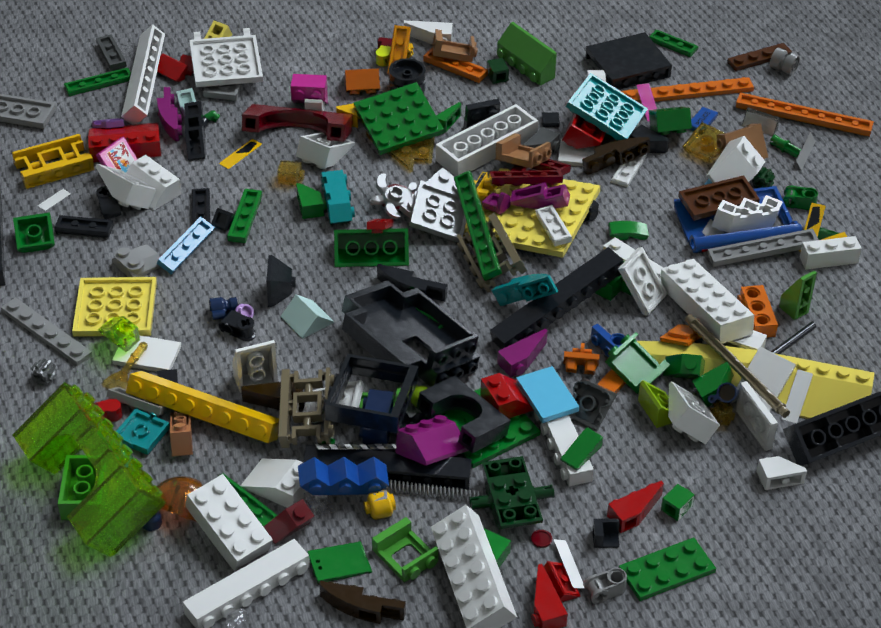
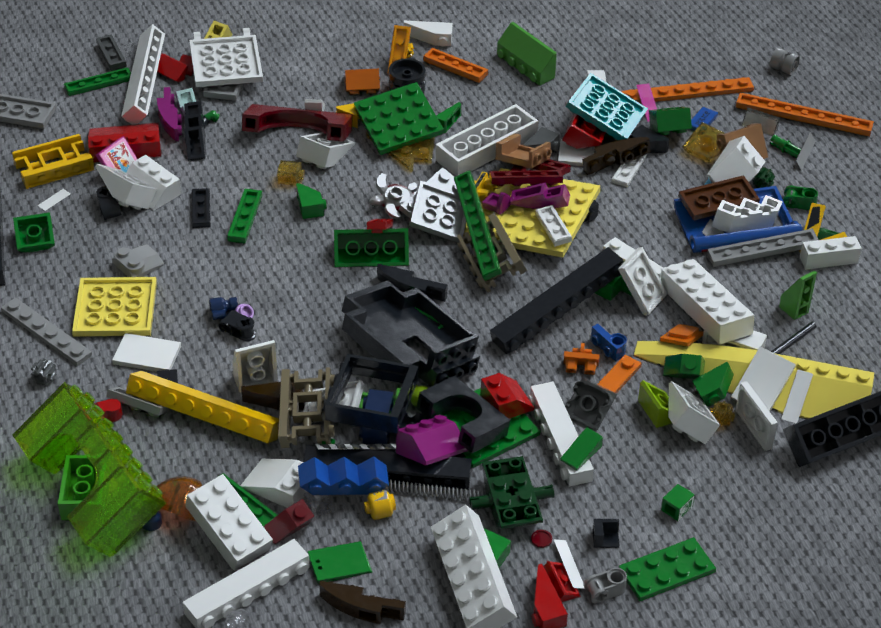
black plate [55,215,114,238] -> none
medium lavender tile [92,118,124,128] -> none
clear neon green slope [98,316,140,352] -> none
clear yellow piece [103,342,148,389] -> none
teal plate [113,409,170,455] -> none
plate [156,216,215,275] -> none
nougat slope [170,411,193,457] -> none
black tile [211,208,235,231] -> none
yellow sticker [219,139,262,169] -> none
black slope [266,255,296,307] -> none
light aqua slope [281,295,334,339] -> none
dark pink slope [290,74,328,104] -> none
teal brick [320,170,355,224] -> none
bright green window [372,517,439,583] -> none
neon yellow leg [376,37,392,67] -> none
medium nougat panel [432,29,478,62] -> none
black plate [463,98,501,130] -> none
dark green brick [487,58,509,84] -> none
teal slope [491,274,558,306] -> none
magenta slope [497,329,548,378] -> none
medium azure tile [516,366,579,423] -> none
black tile [542,112,560,127] -> none
black panel [585,32,672,90] -> none
panel [605,332,670,394] -> none
red slope [607,480,664,533] -> none
green slope [608,221,649,240] -> none
green tile [649,30,699,57] -> none
dark tan piece [685,314,790,418] -> none
piece [708,382,739,404] -> none
reddish brown plate [727,43,792,71] -> none
orange brick [737,285,778,338] -> none
white slope [756,456,807,490] -> none

